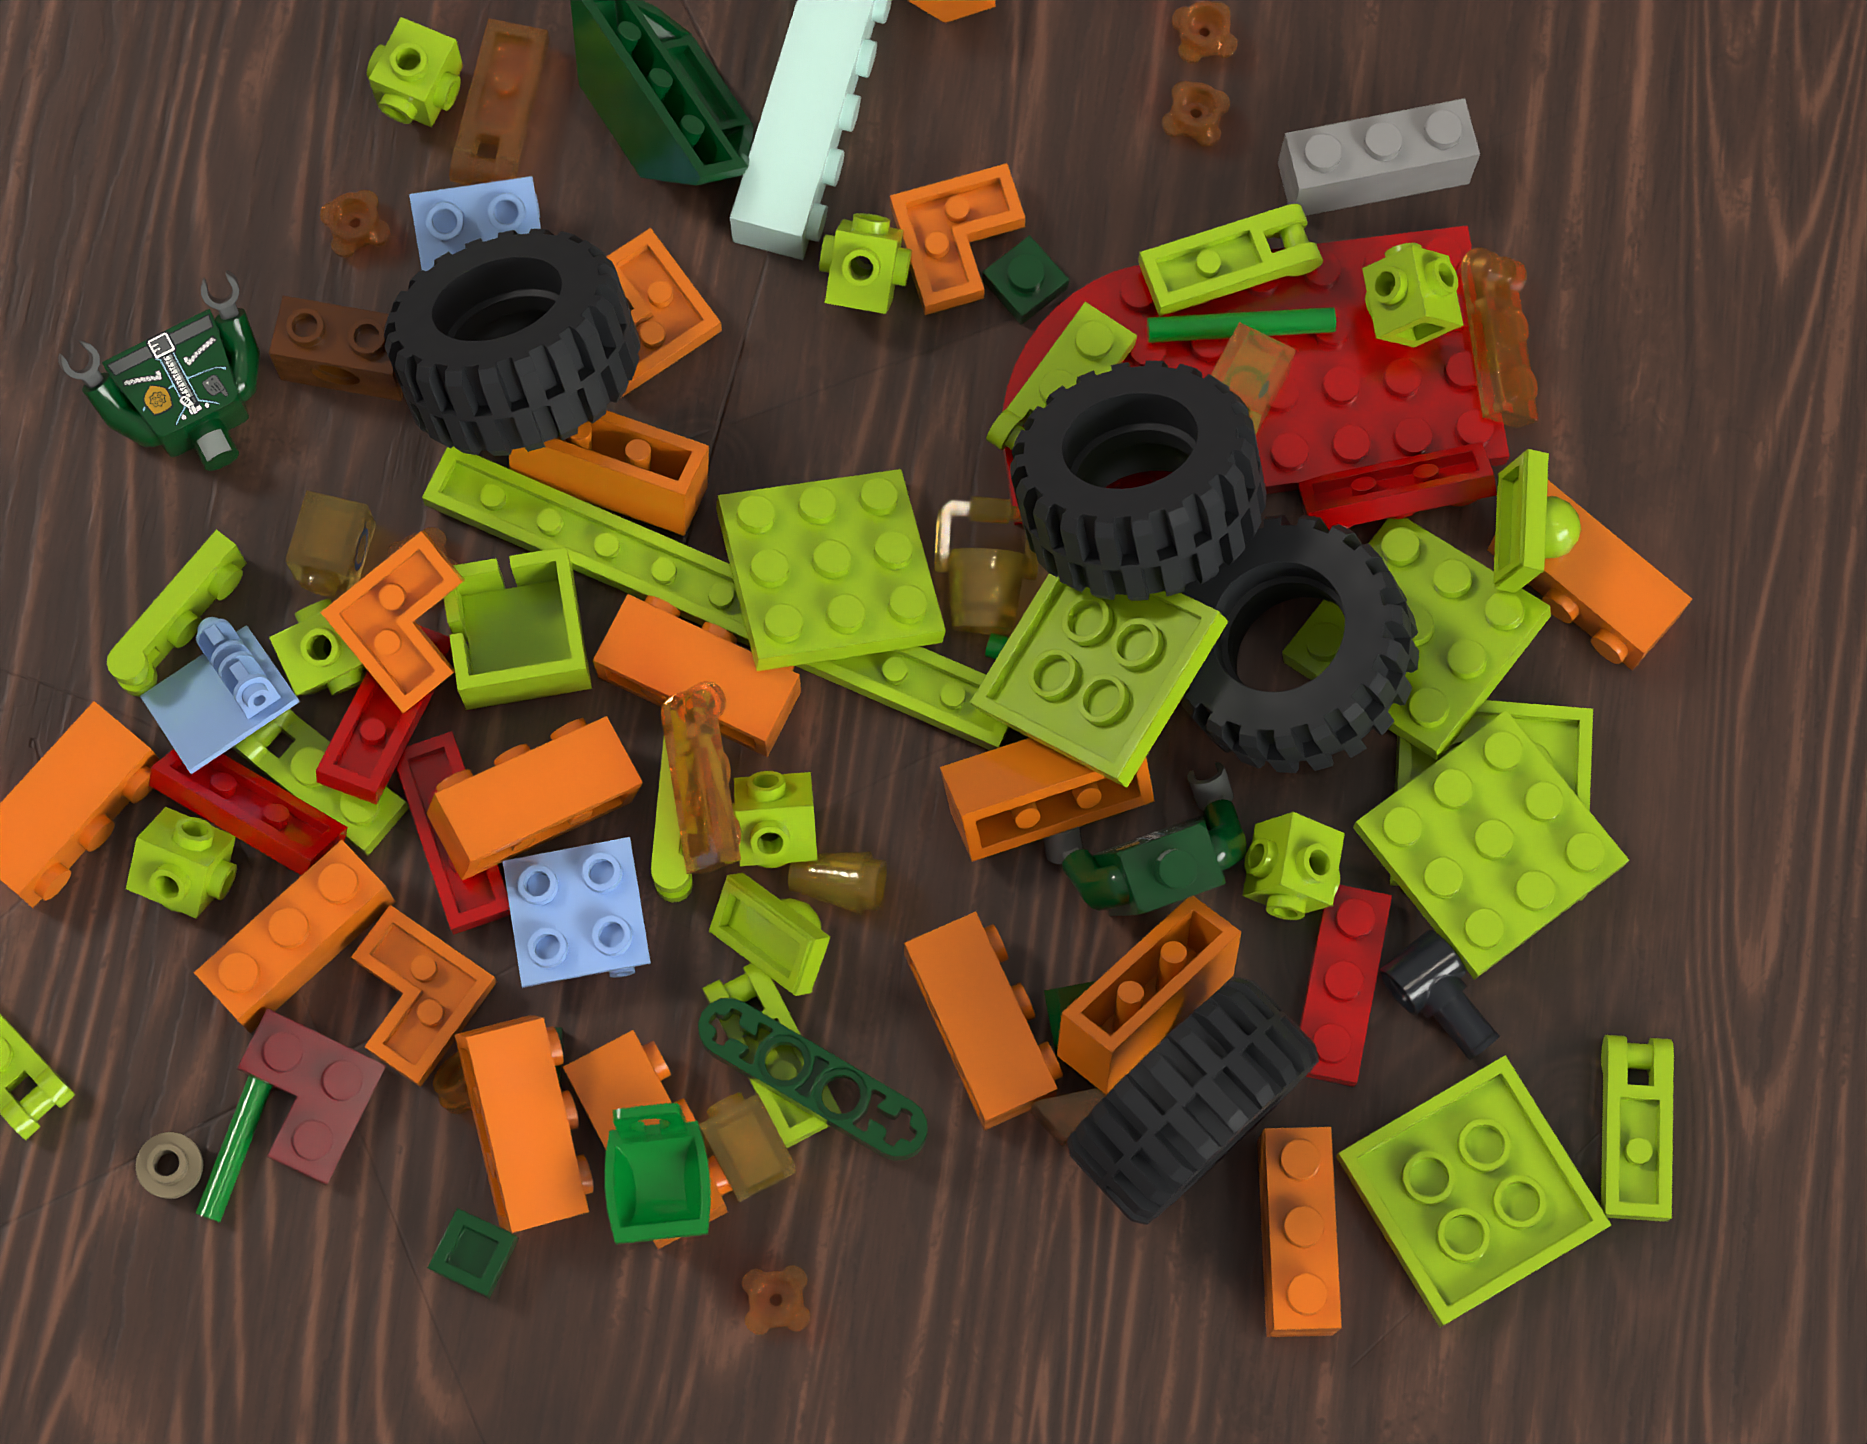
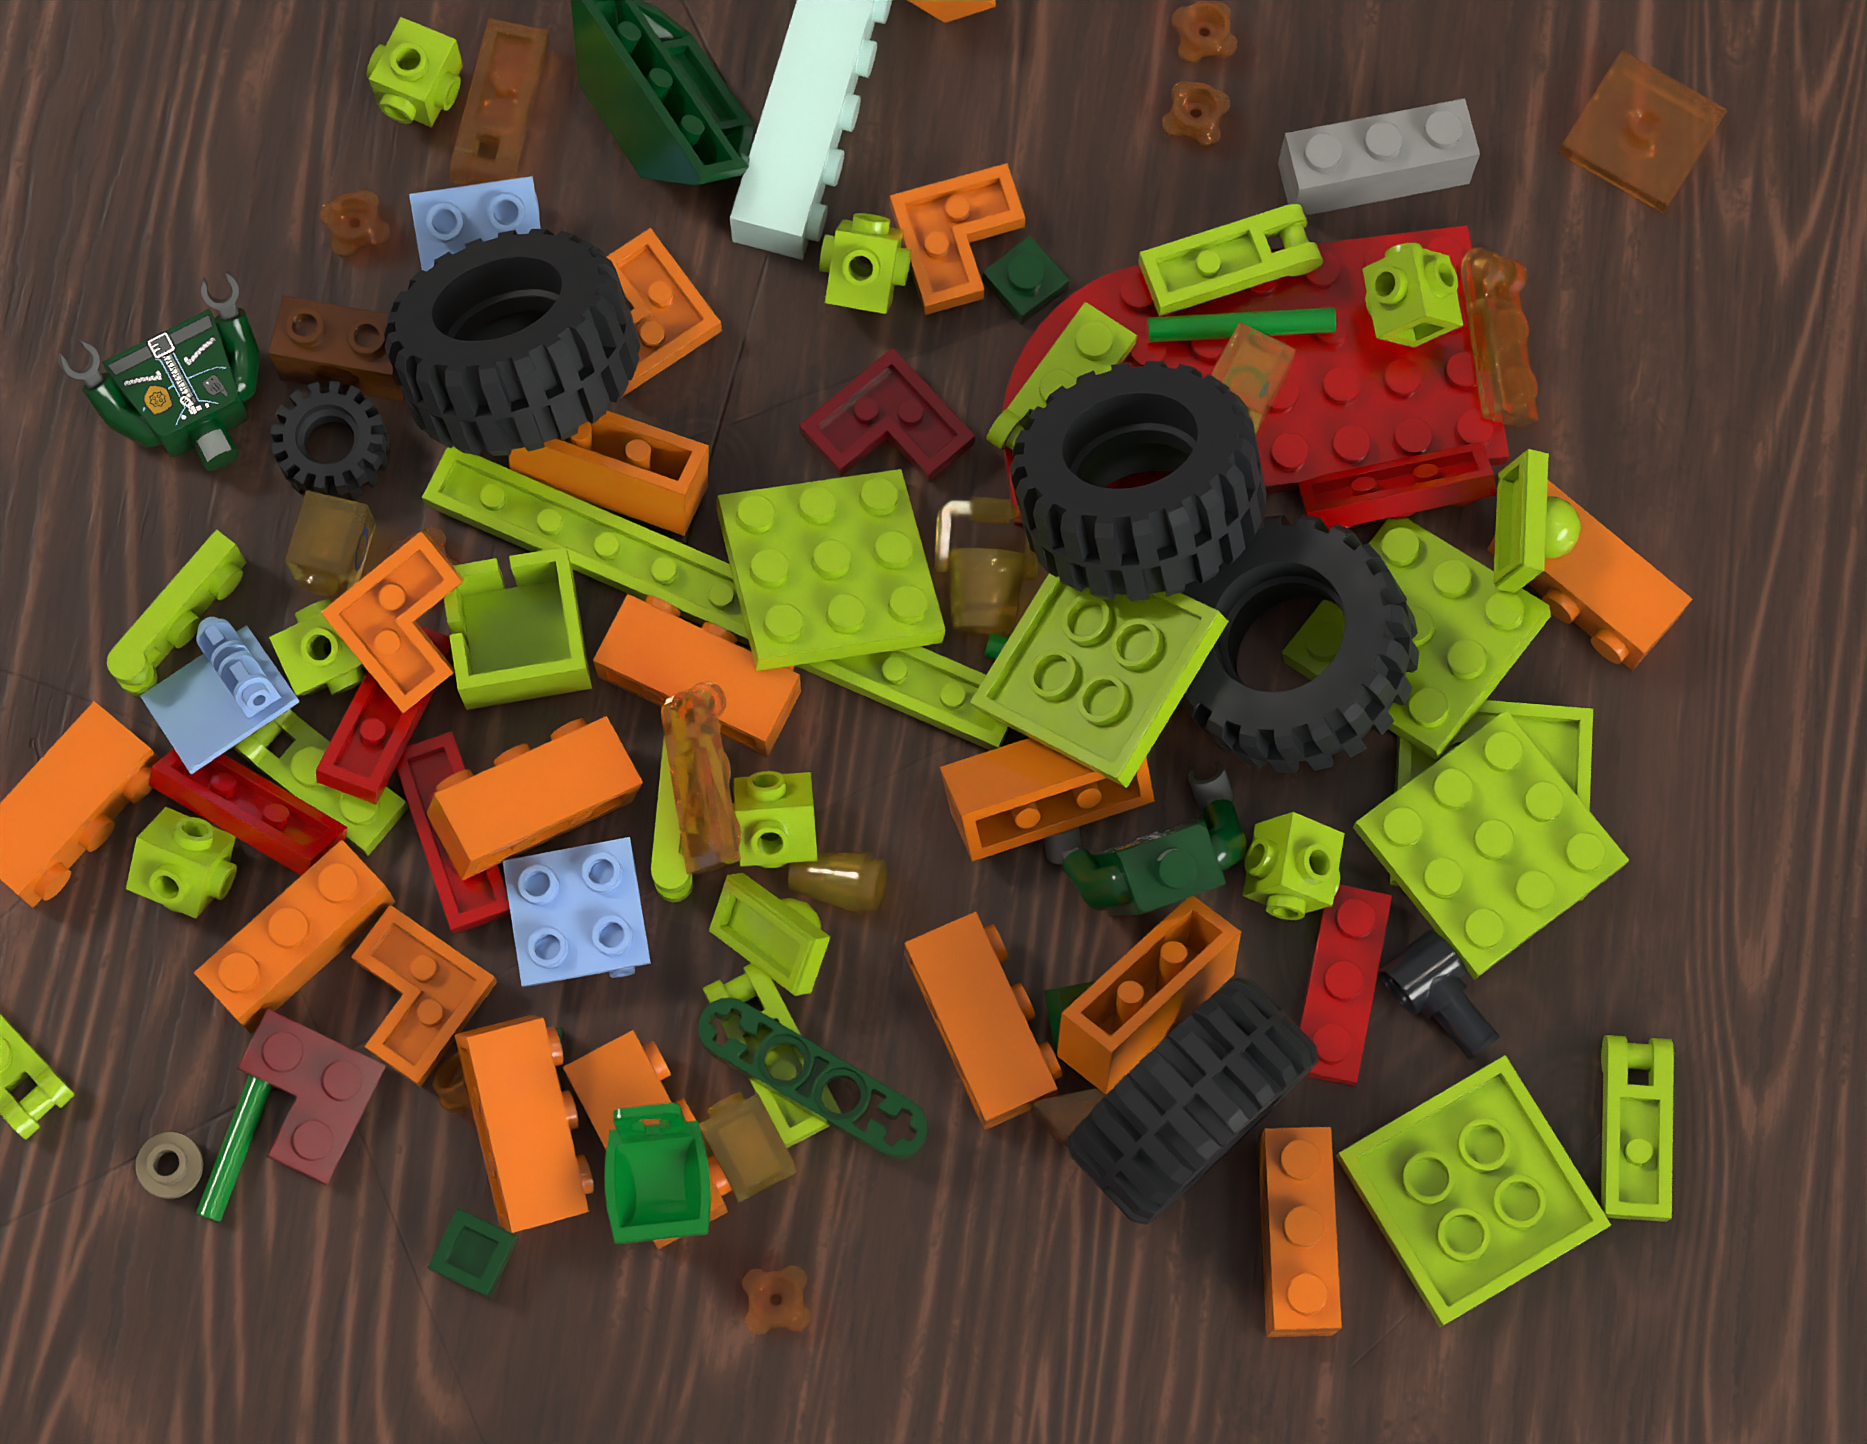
none -> black tyre [270,381,390,504]
none -> dark red plate [799,347,975,483]
none -> clear orange plate [1559,50,1728,213]

